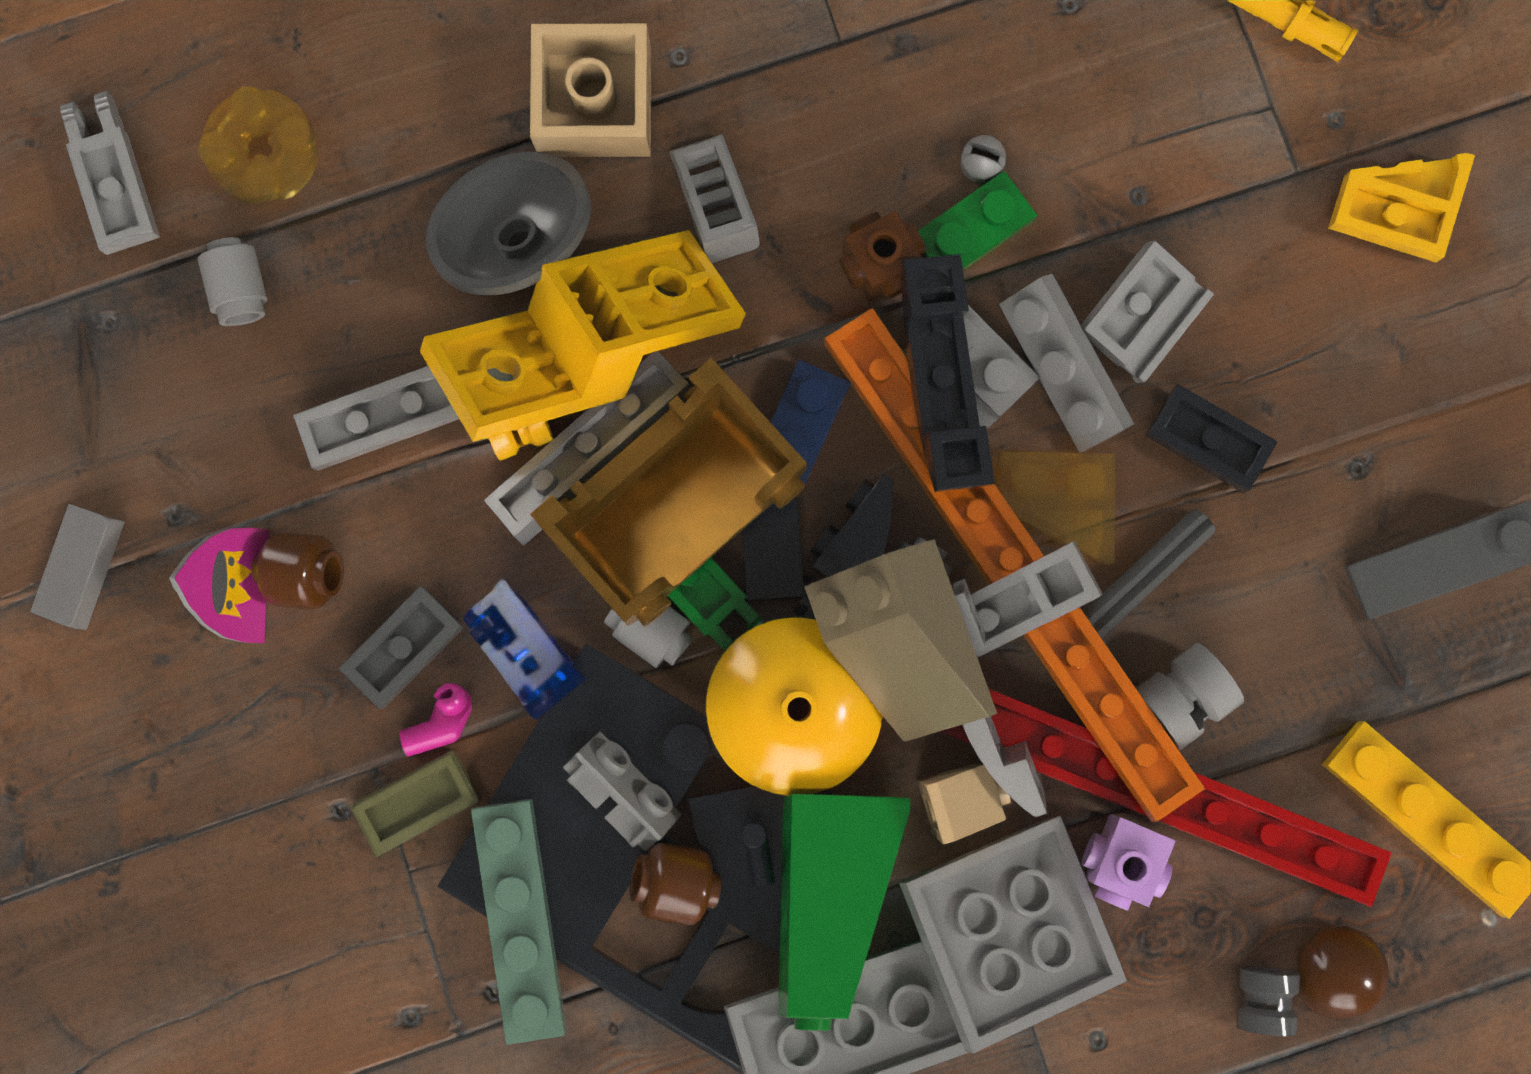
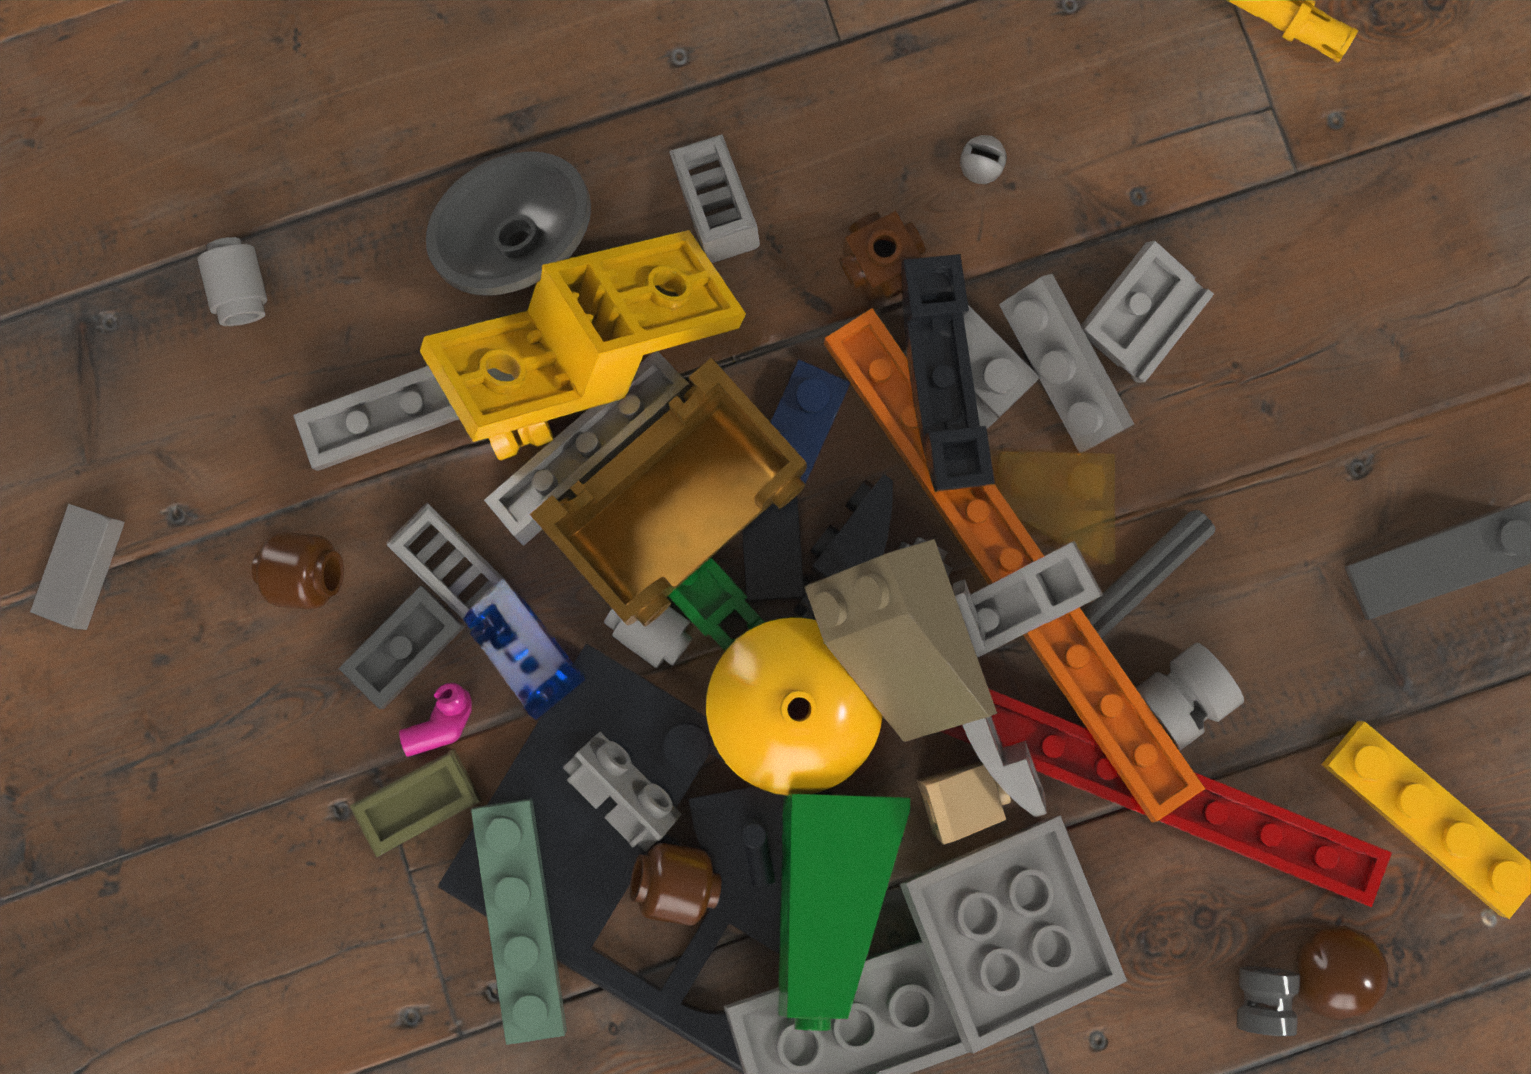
light grey hinge [60,90,160,255] -> none
dark pink shield [169,527,269,643] -> none
clear yellow plate [198,86,318,204] -> none
tan brick [530,23,651,157] -> none
green plate [918,170,1038,271] -> none
lavender brick [1081,814,1176,911] -> none
black plate [1145,384,1278,493] -> none
yellow wing [1328,153,1475,263] -> none
none -> light grey slope [386,502,510,626]

